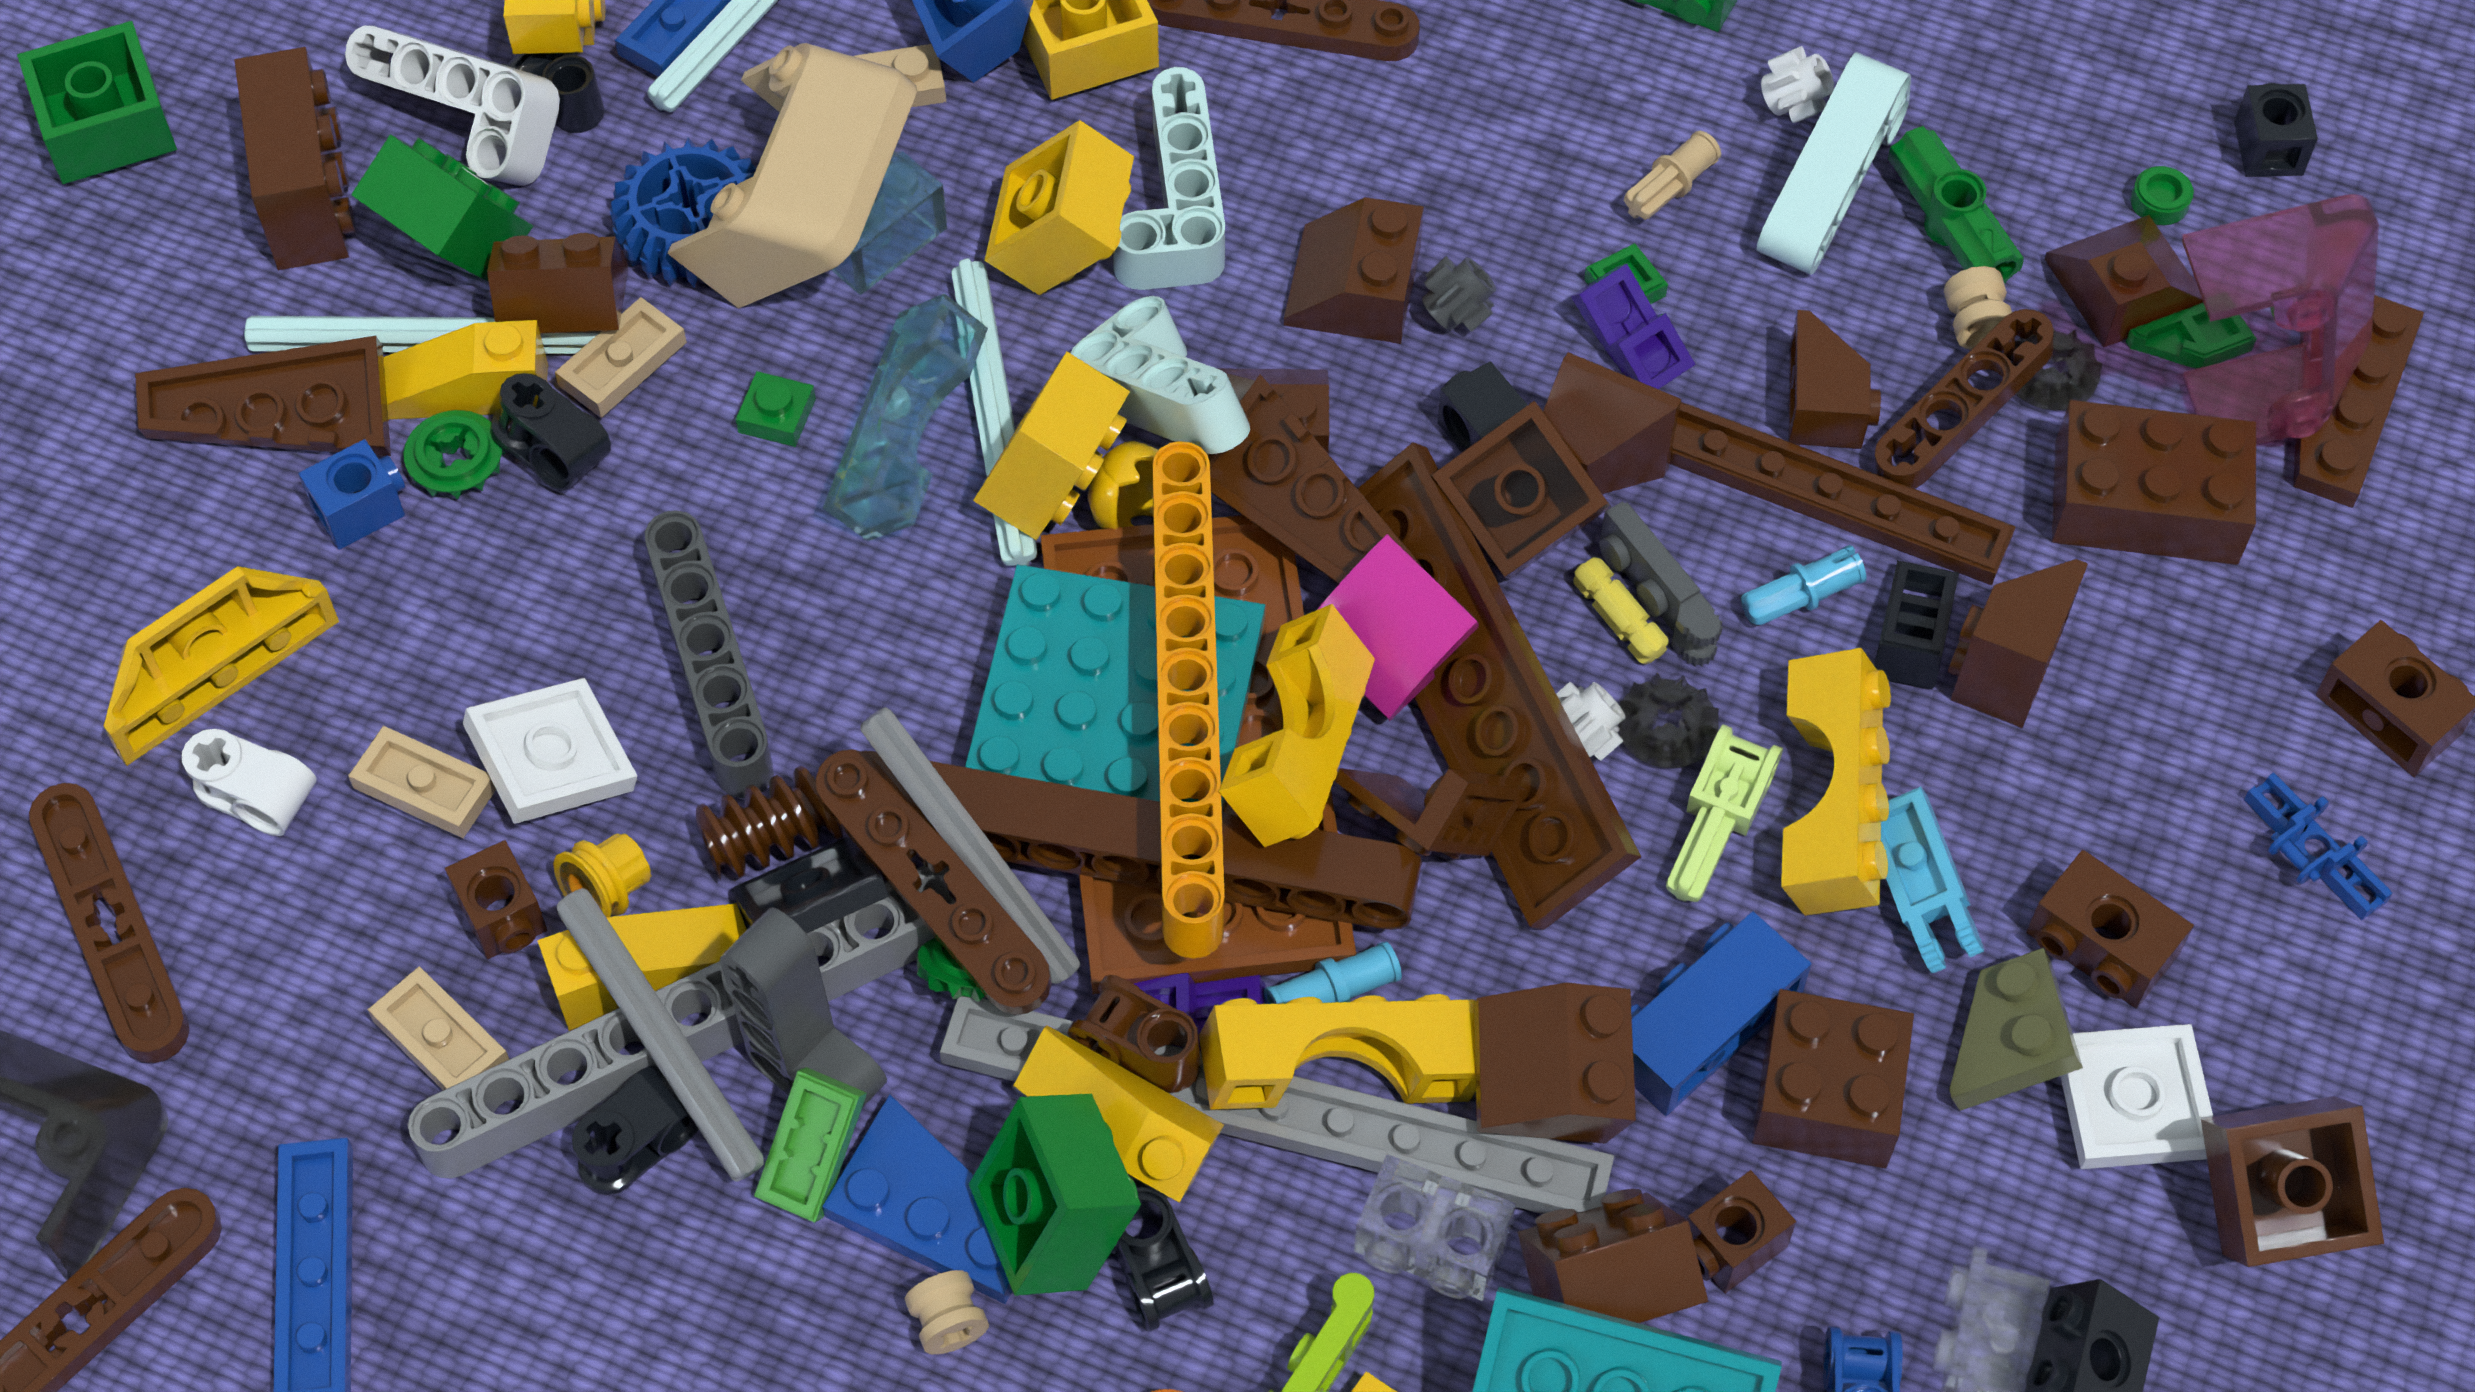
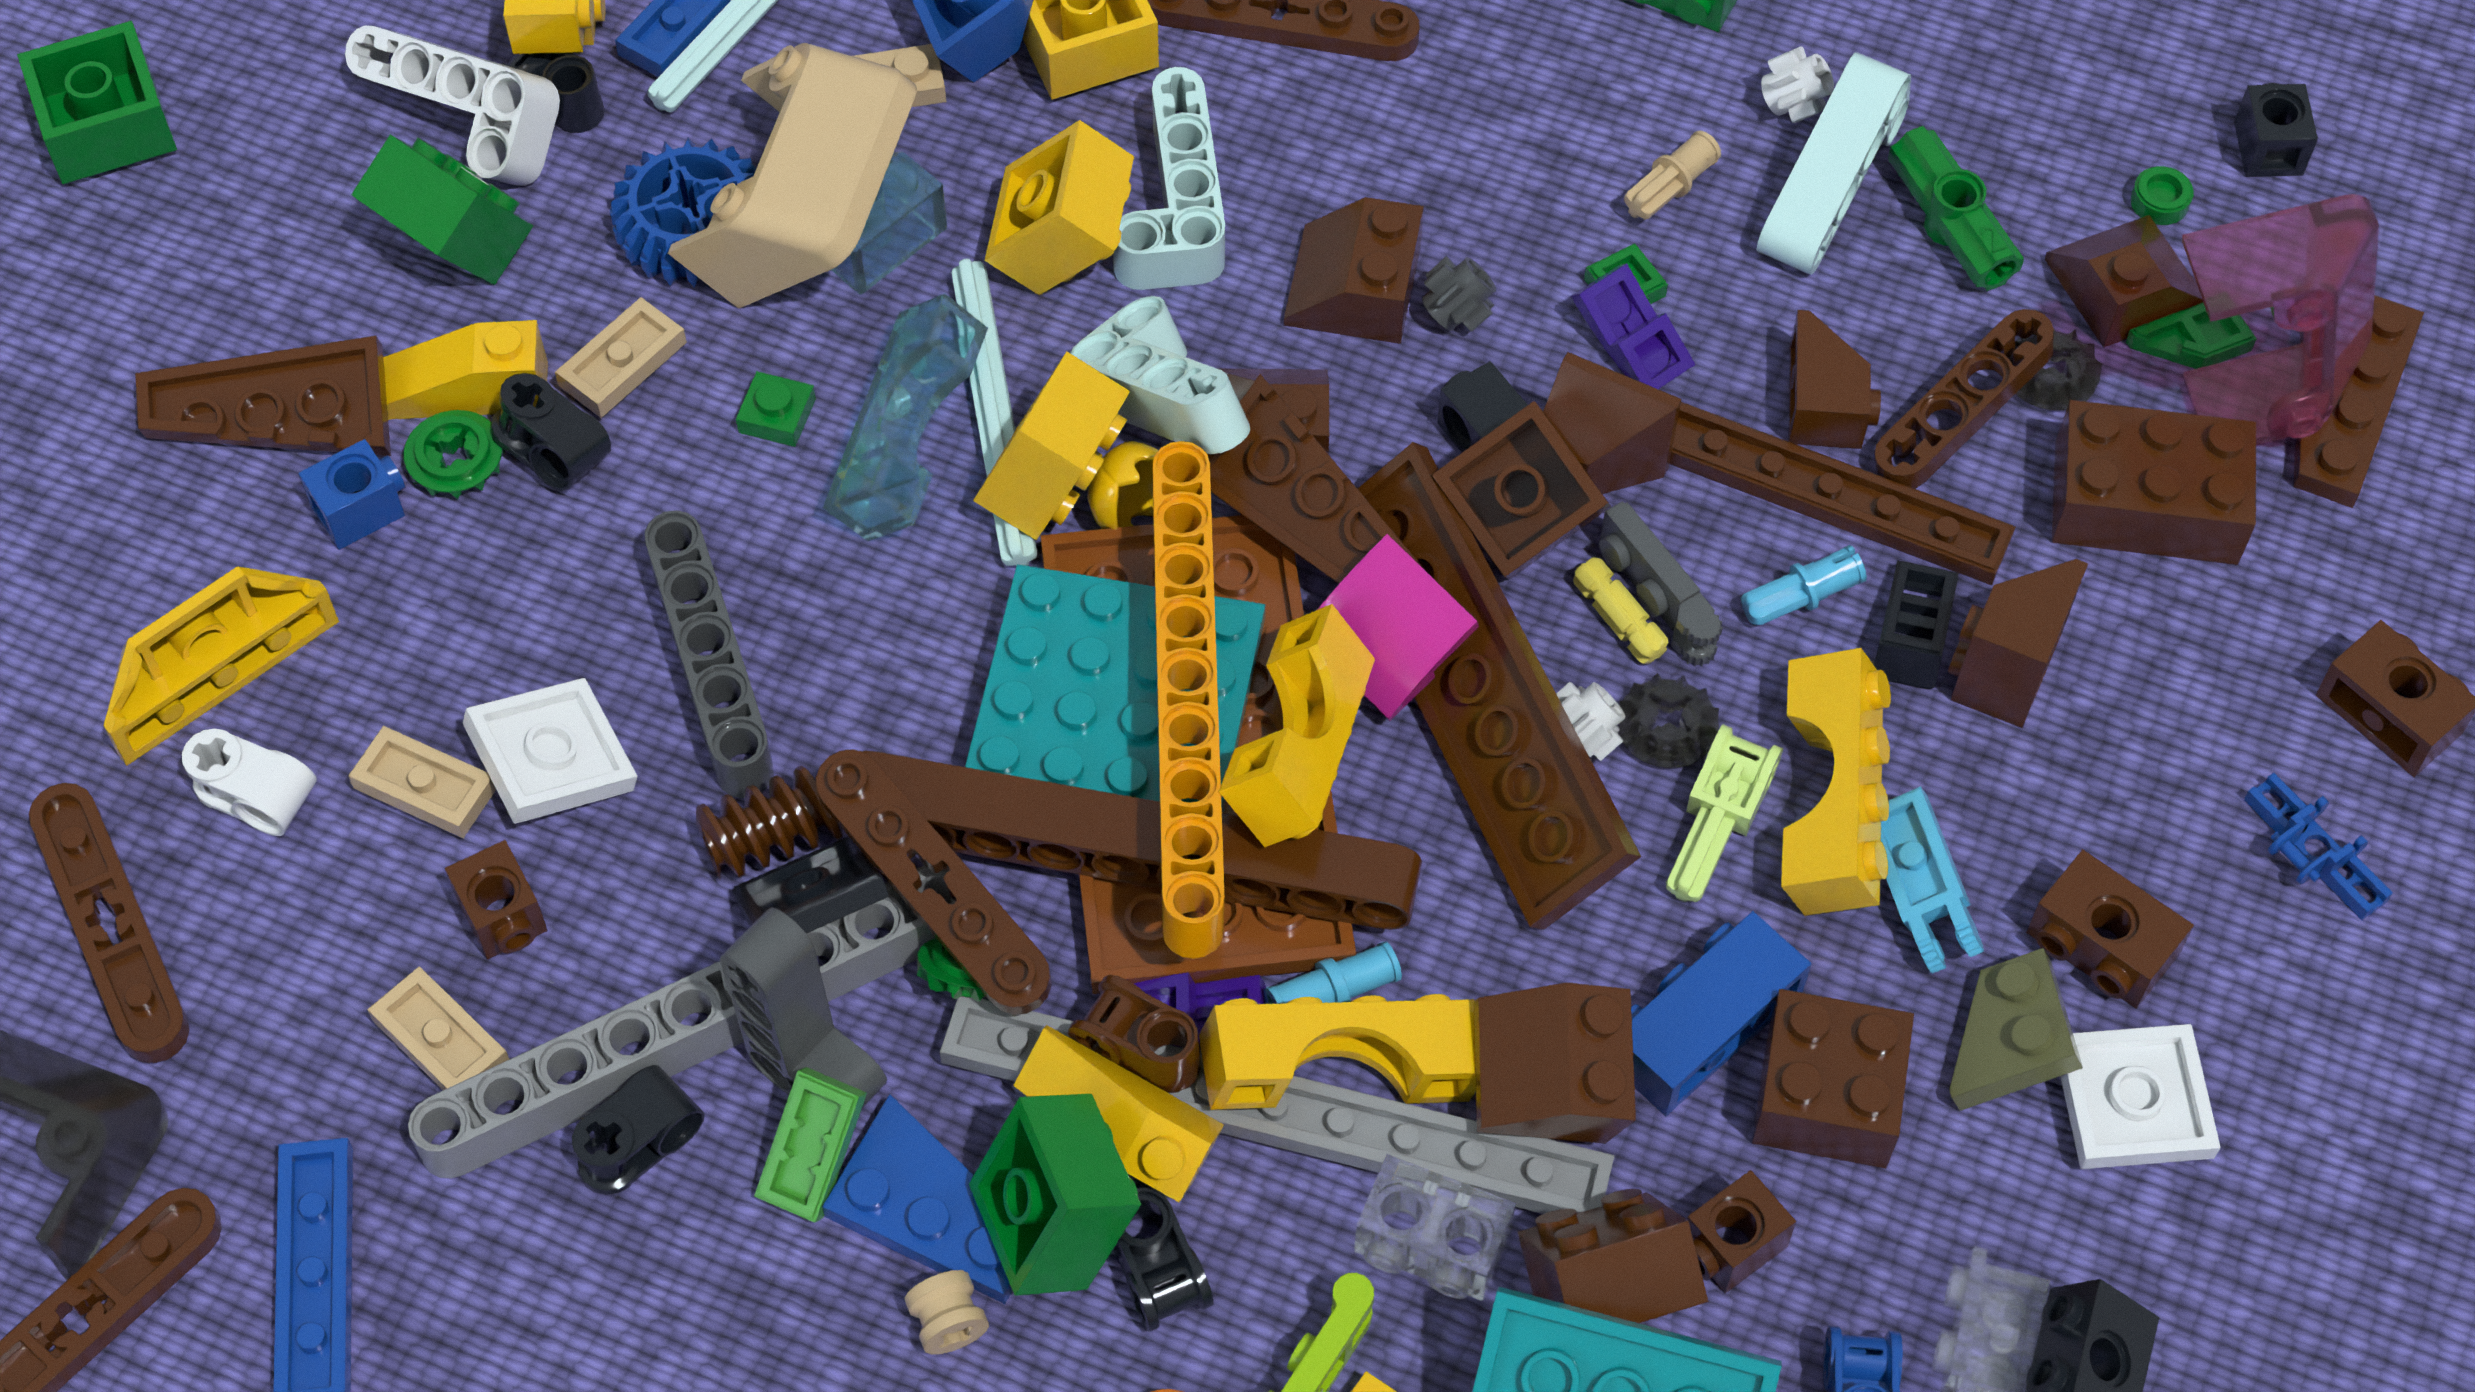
reddish brown brick [234,47,356,271] -> none
light aqua axle [244,316,601,354] -> none
reddish brown slope [487,233,628,333] -> none
yellow slope [537,903,747,1031] -> none
yellow piece [553,833,651,917] -> none
light grey axle [557,888,764,1182] -> none
light grey axle [860,707,1080,984] -> none
reddish brown bracket [1334,768,1527,859] -> none
tan wheel [1943,266,2012,350] -> none
reddish brown brick [2201,1096,2384,1267] -> none

